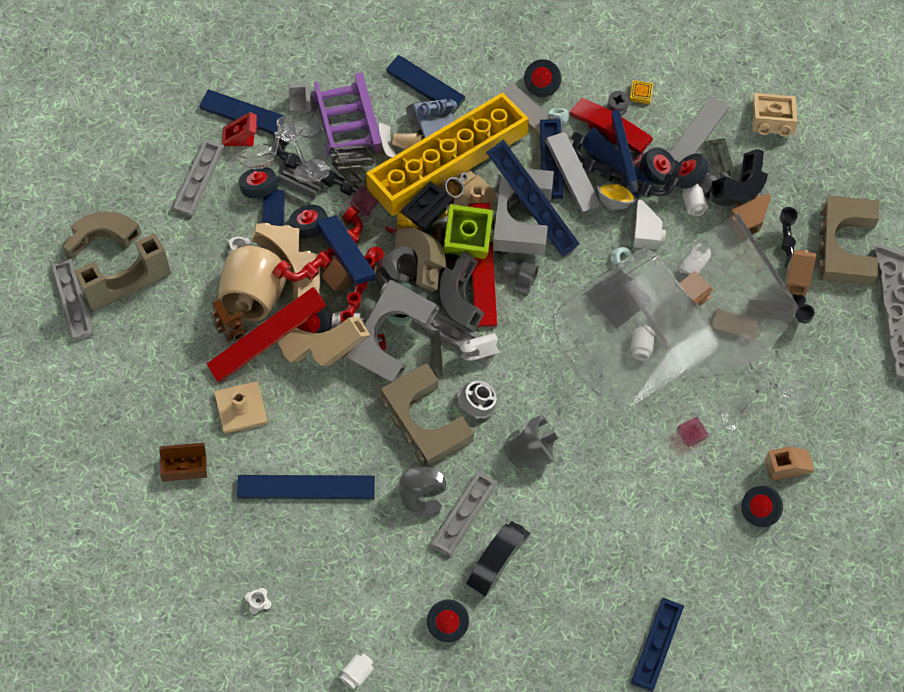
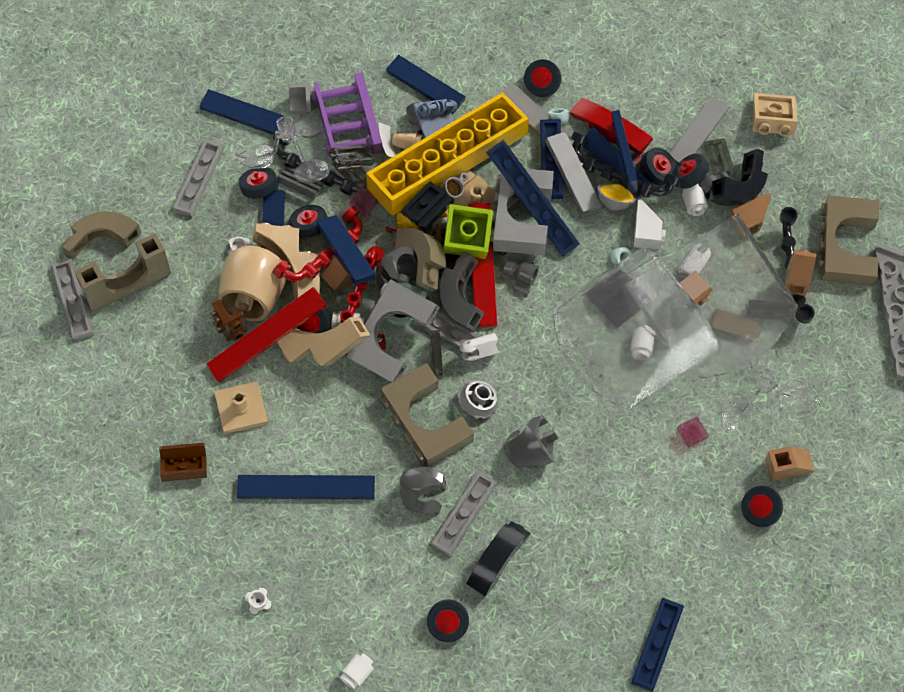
red slope [222,112,257,146] -> none
dark grey wheel [607,91,629,116] -> none
yellow tile [630,80,653,104] -> none

